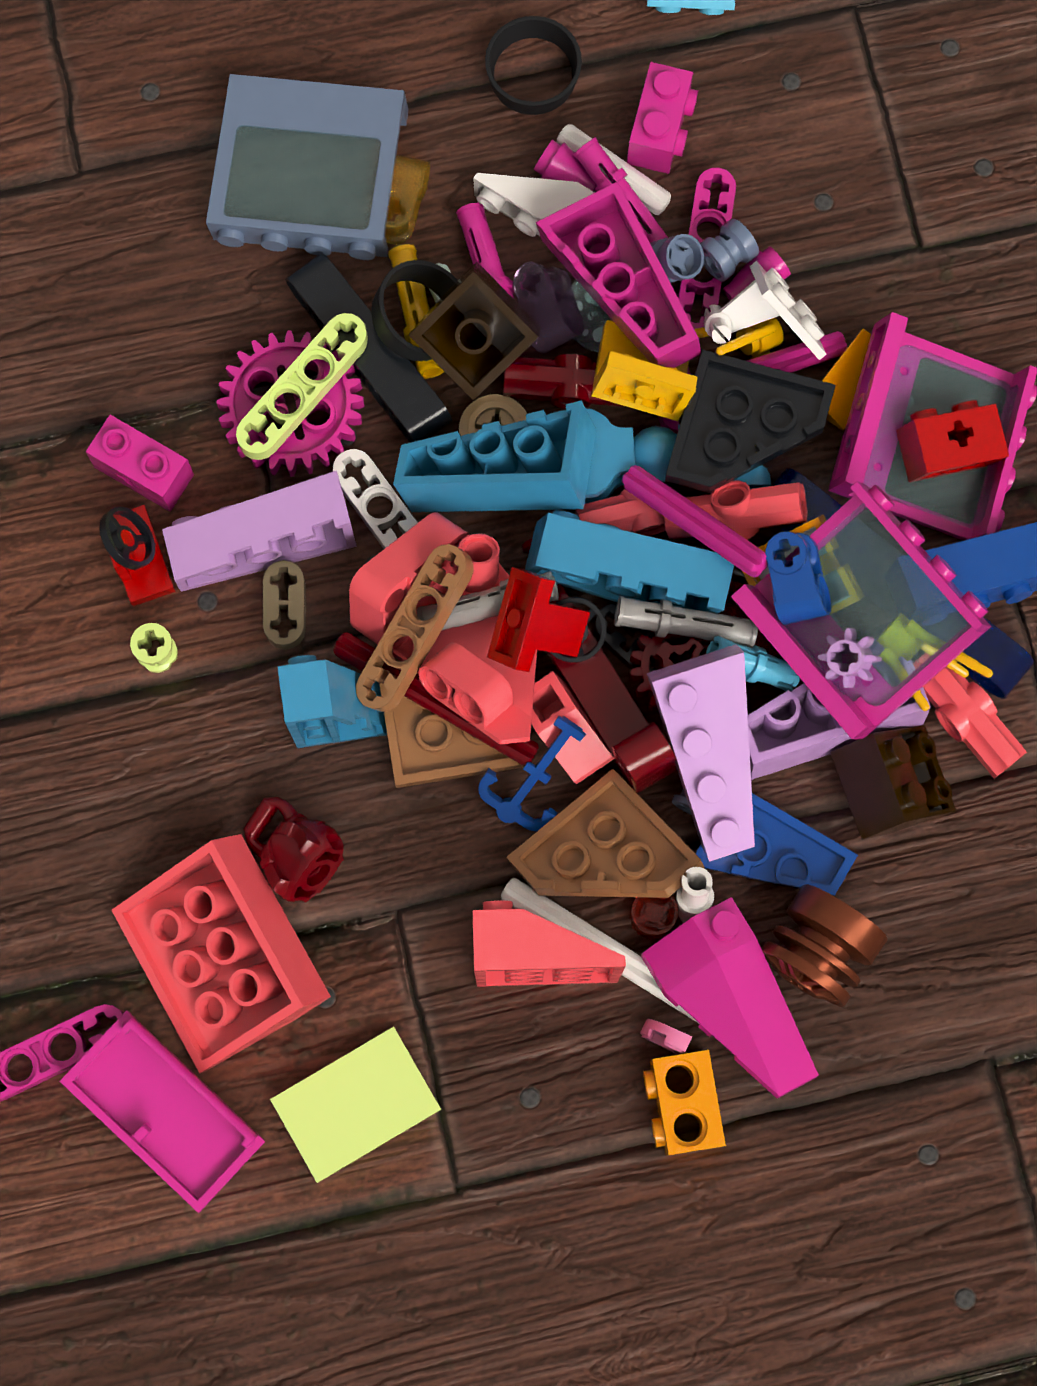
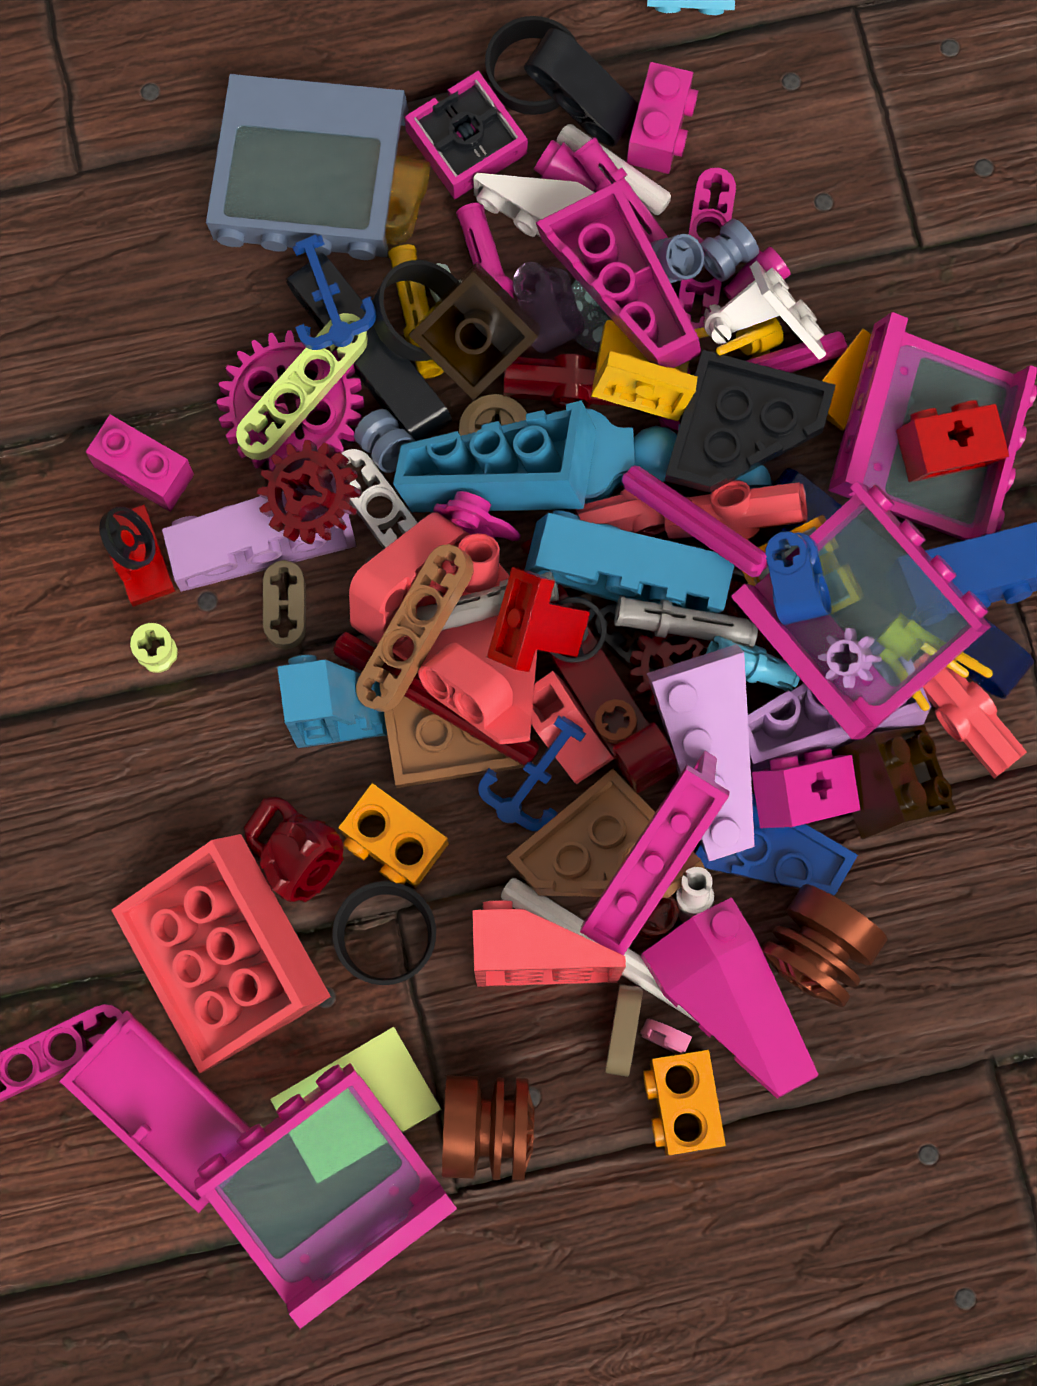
none -> clear light blue panel [194,1063,457,1329]
none -> dark red gear [257,440,361,544]
none -> blue piece [293,235,377,350]
none -> black tyre [333,881,436,985]
none -> light orange brick [338,783,449,889]
none -> sand blue wheel [354,409,415,473]
none -> piece [405,71,528,200]
none -> dark pink plate [433,491,521,541]
none -> copper wheel [442,1075,535,1181]
none -> black beam [524,28,639,147]
none -> dark pink fence [580,751,730,955]
none -> copper bush [595,699,637,744]
none -> dark tan beam [605,984,643,1077]
none -> dark pink brick [752,748,860,828]

